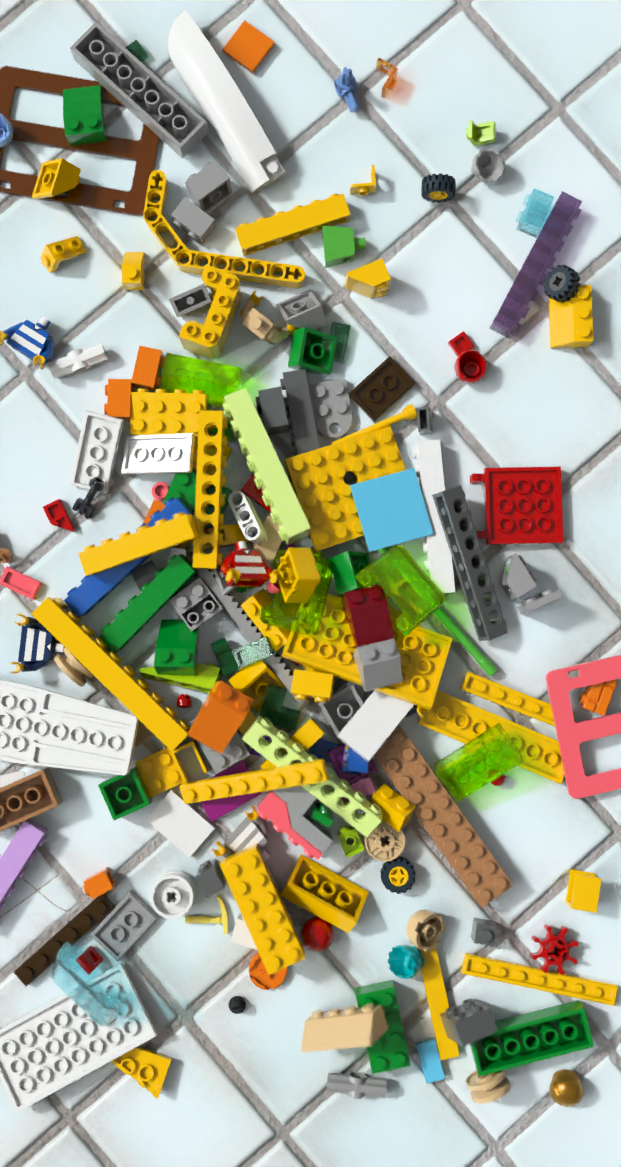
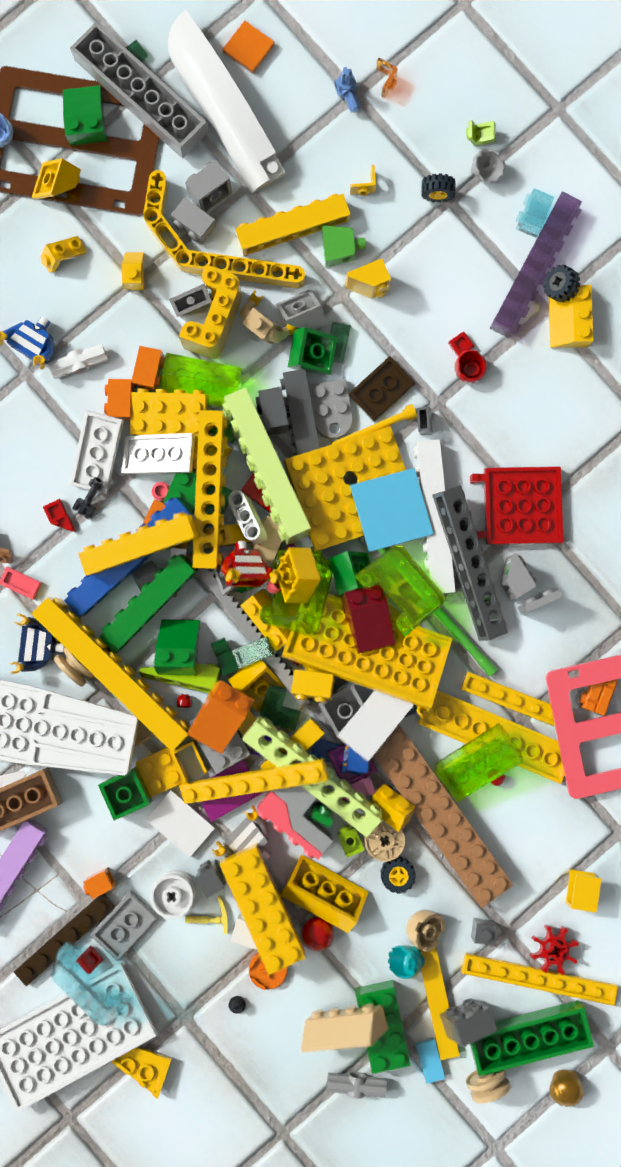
light grey slope [169,577,223,631] -> none
light grey slope [353,639,403,692] -> none

